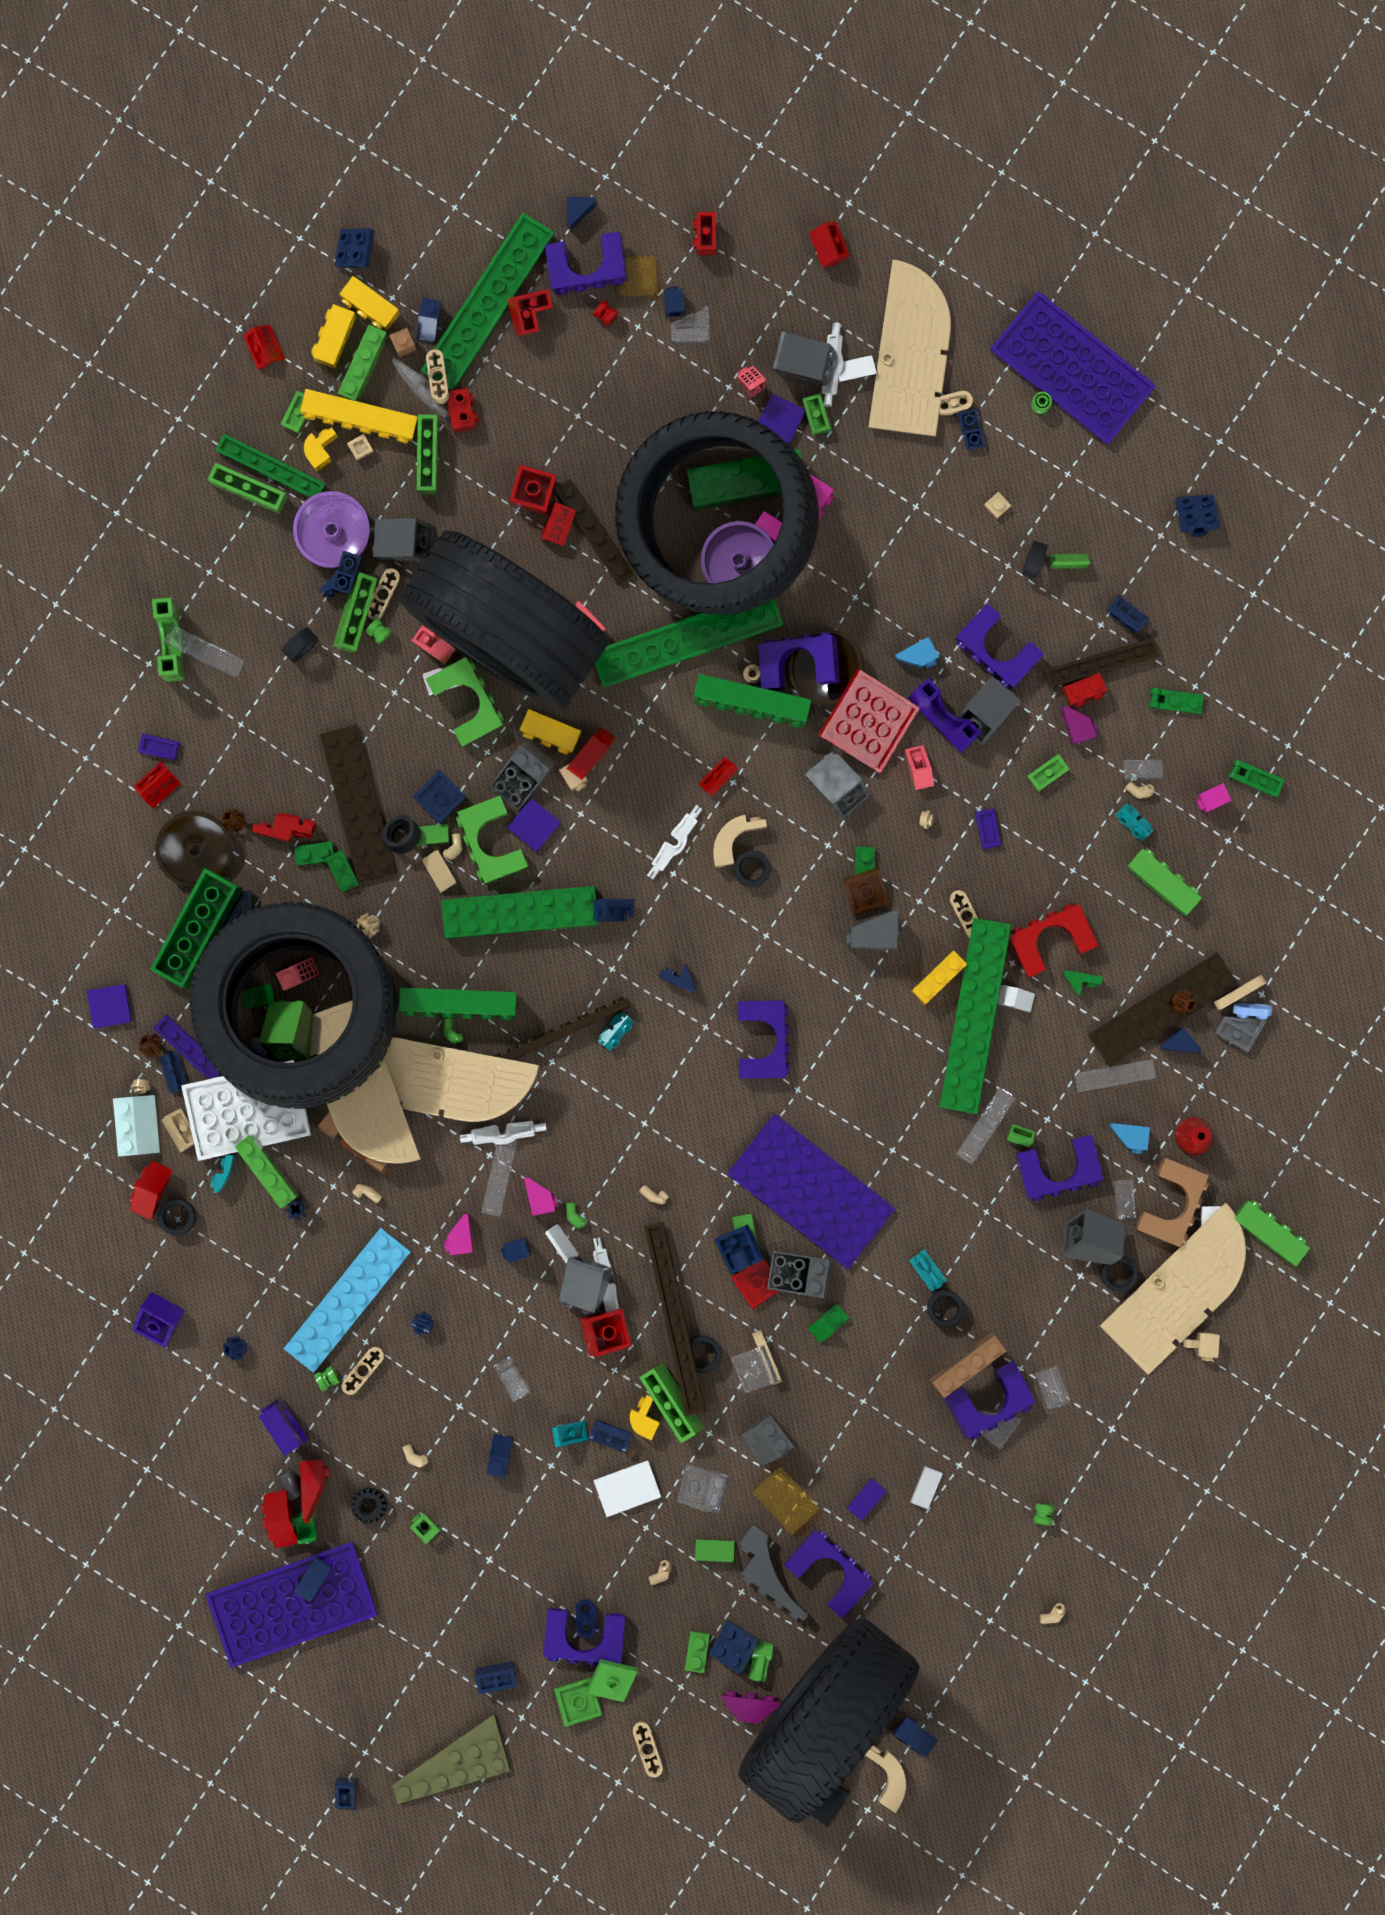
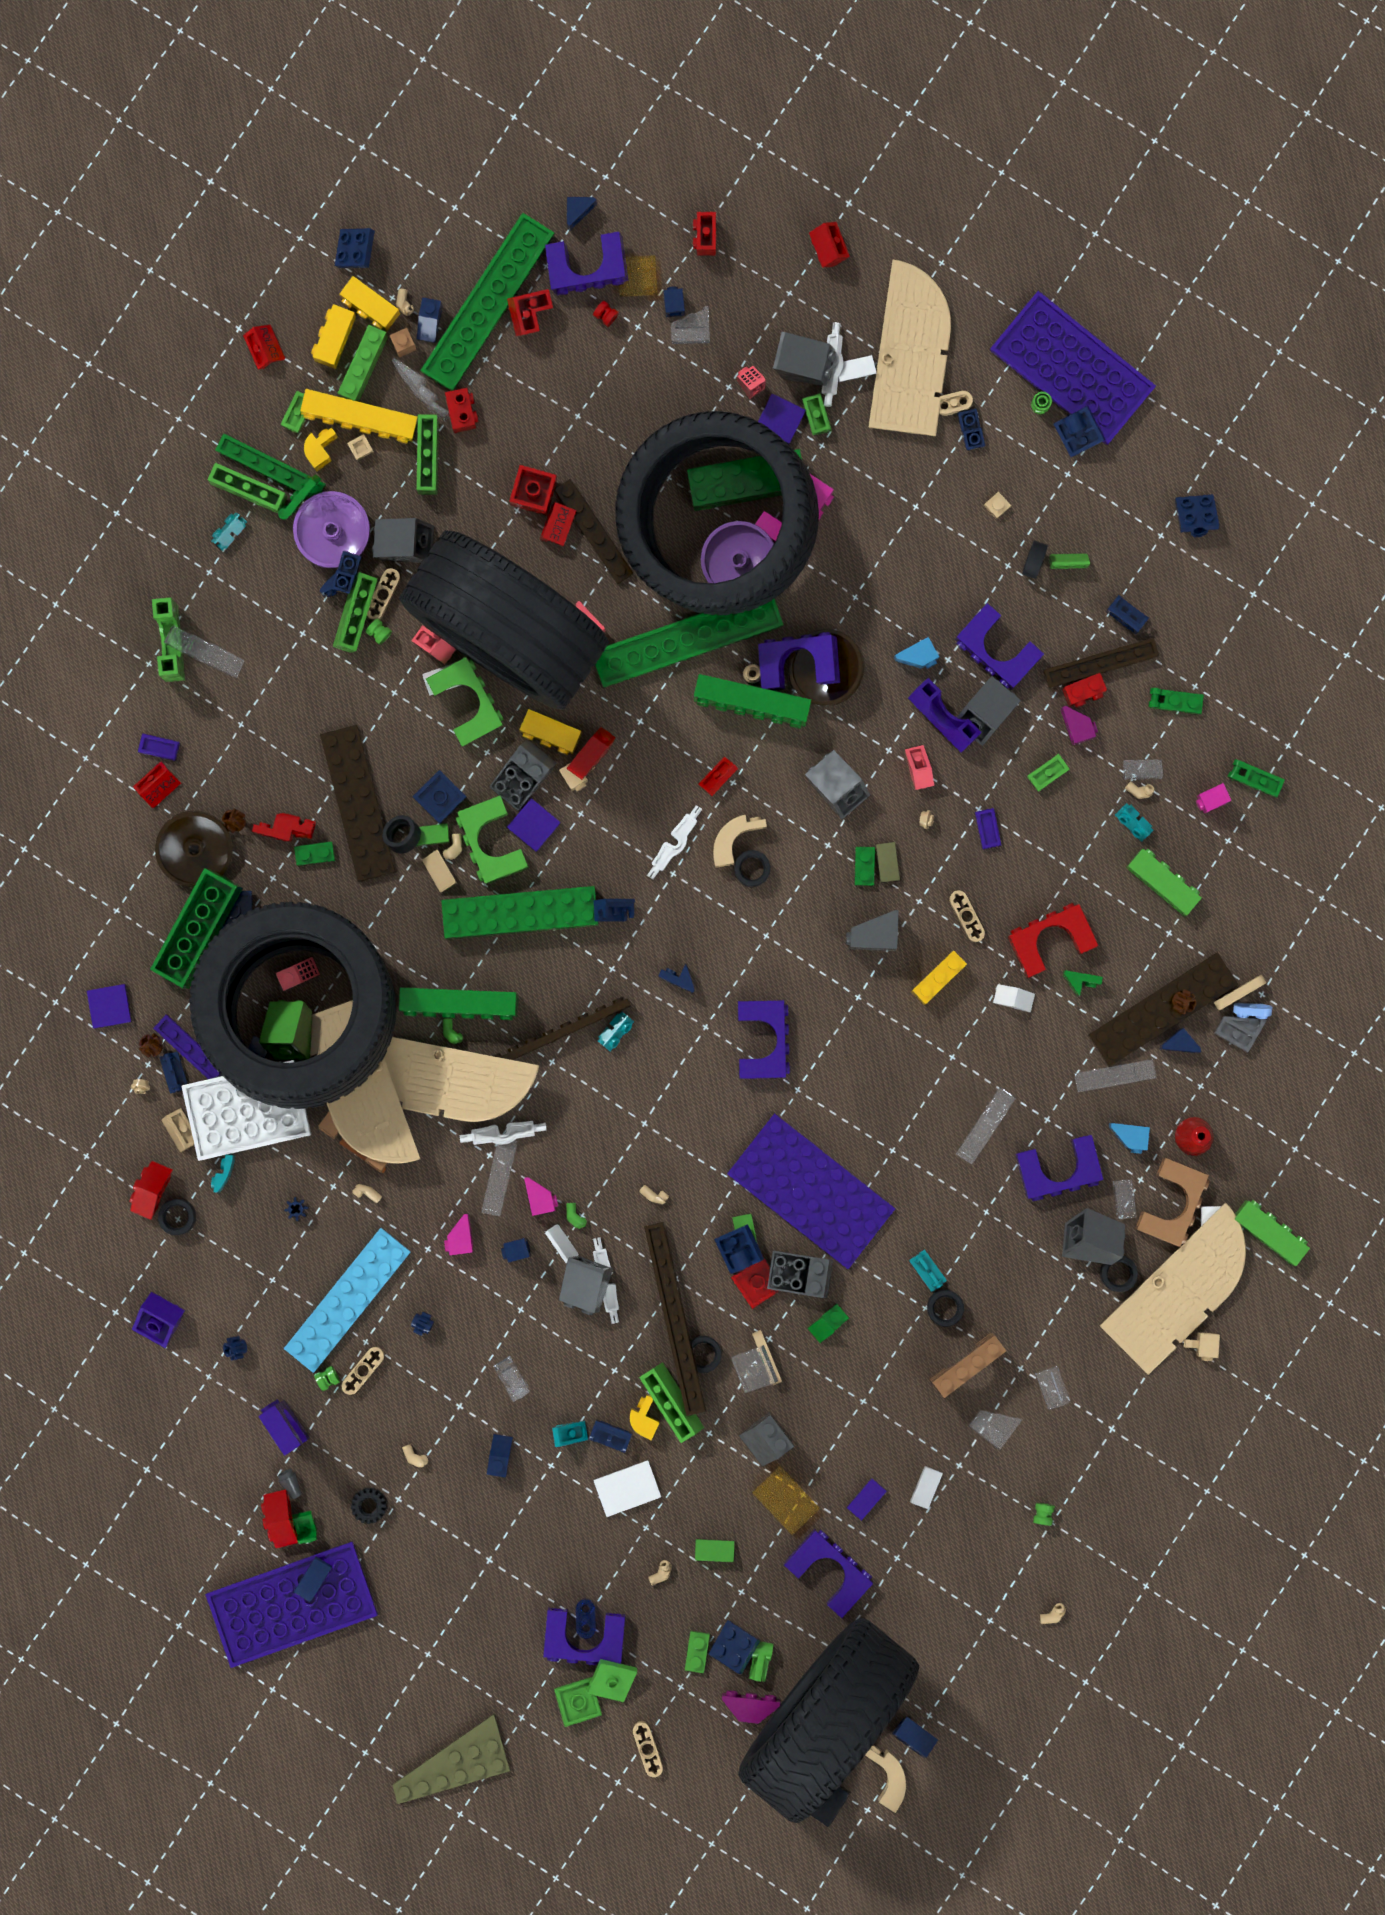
light aqua slope [113,1095,160,1156] -> none
bright green brick [234,1134,300,1209] -> none
green slope [242,984,274,1010] -> none
black tyre [282,627,318,662] -> none
red slope [300,1459,330,1523] -> none
green plate [325,850,359,892] -> none
dark blue slope [335,1777,357,1810] -> none
tan gear [356,913,380,938] -> none
bright green brick [410,1512,442,1544] -> none
tan beam [426,349,449,404] -> none
dark blue hinge [475,1661,517,1694] -> none
red slope [579,1309,632,1357] -> none
clear slope [677,1464,728,1513] -> none
dark grey arch [739,1523,808,1621] -> none
plate [818,669,919,773] -> none
reddish brown tile [842,867,889,915] -> none
green plate [940,918,1012,1114] -> none
dark purple arch [943,1361,1036,1440] -> none
bright green piece [1006,1124,1035,1148] -> none
none -> teal hinge [211,512,247,551]
none -> green plate [278,474,322,519]
none -> tan arm [396,289,414,316]
none -> olive tile [876,842,900,883]
none -> dark blue plate [1054,406,1105,457]

